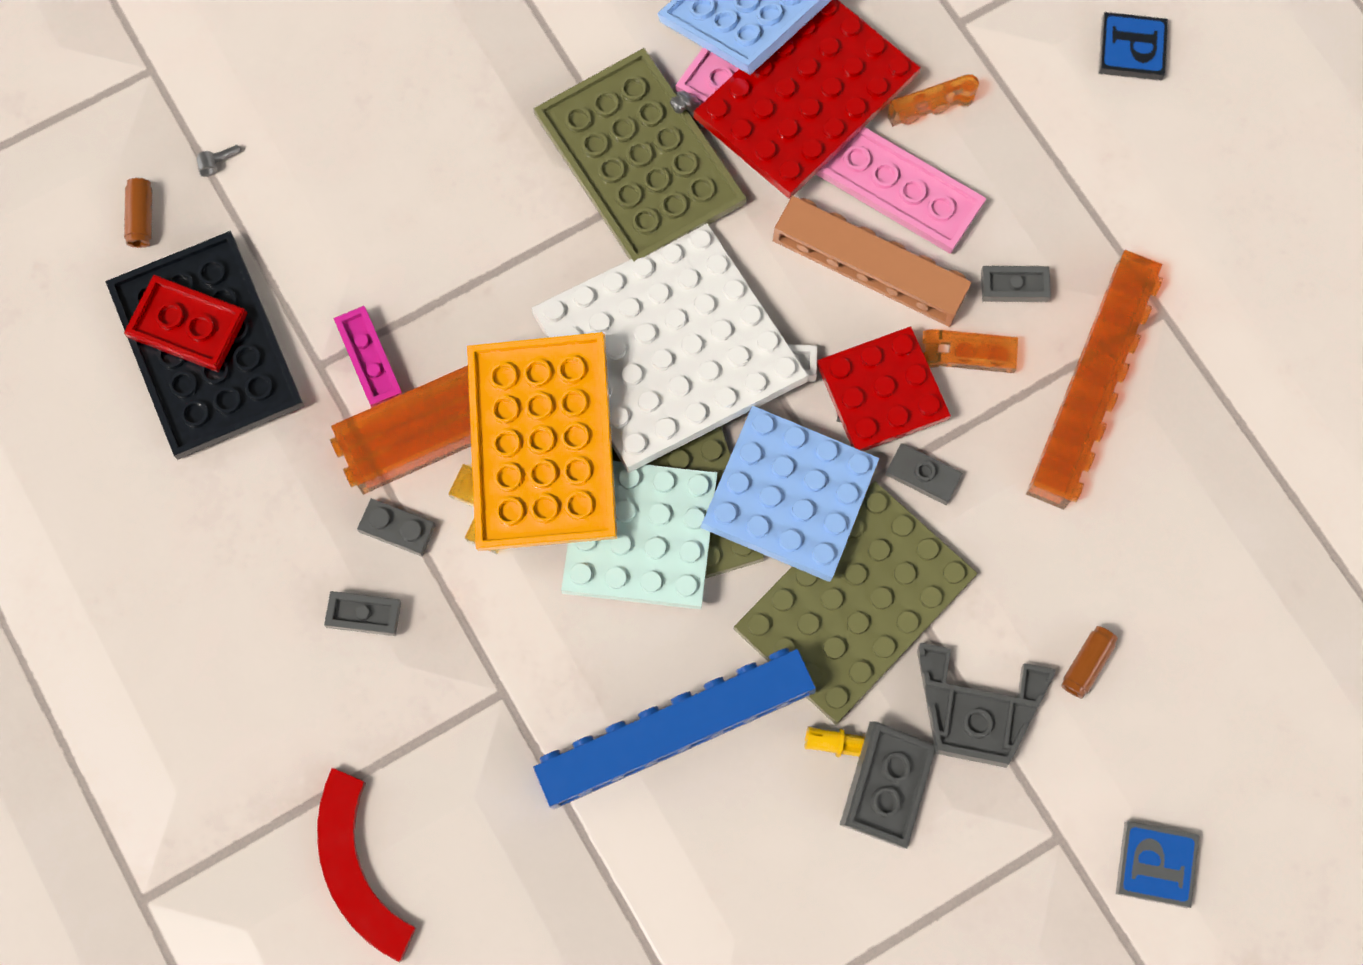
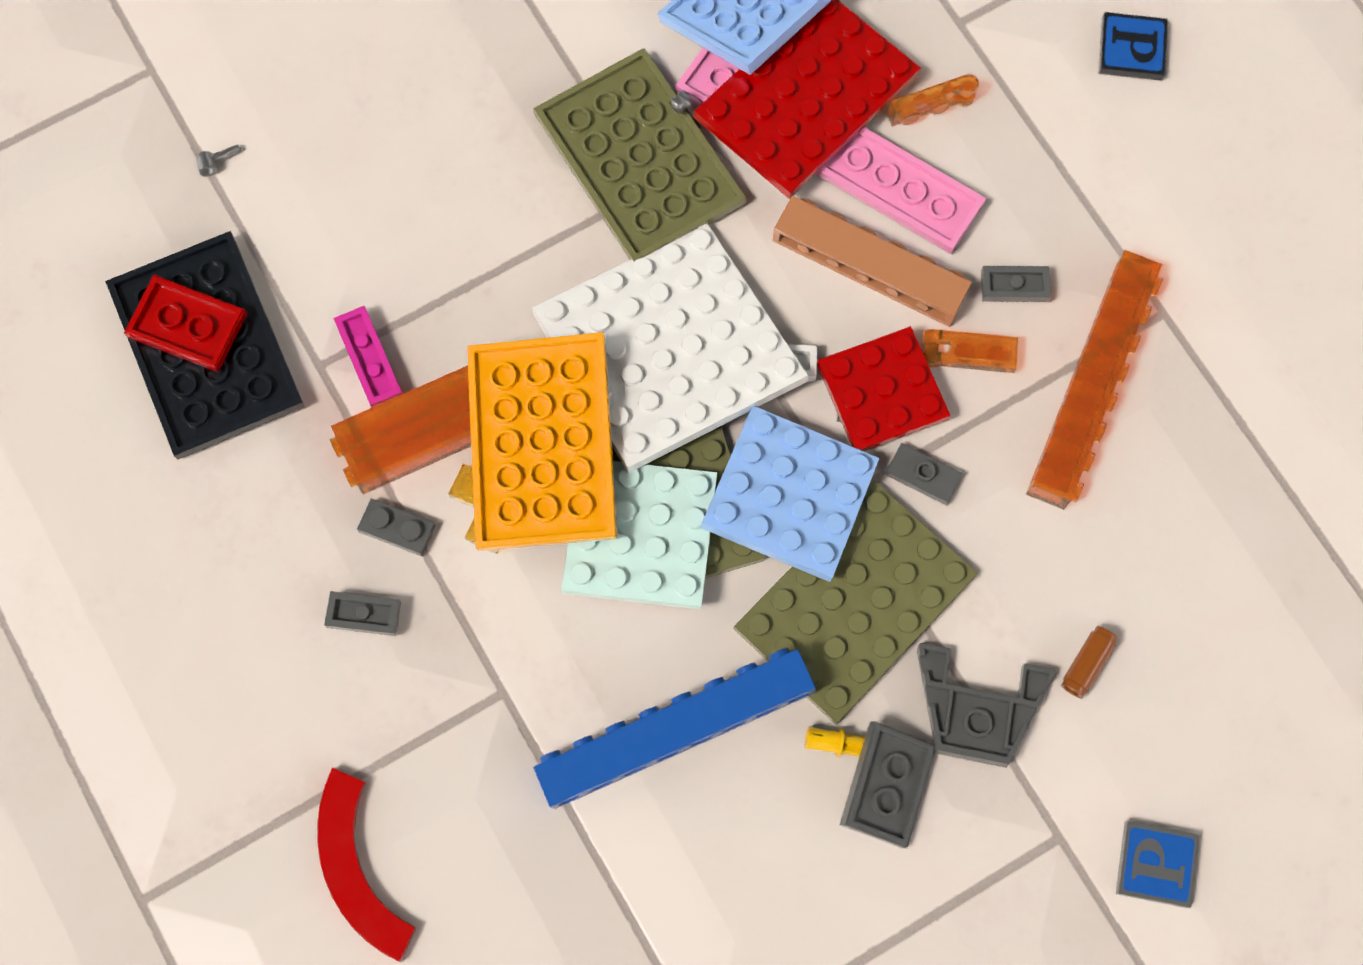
dark orange piece [124,178,152,248] -> none

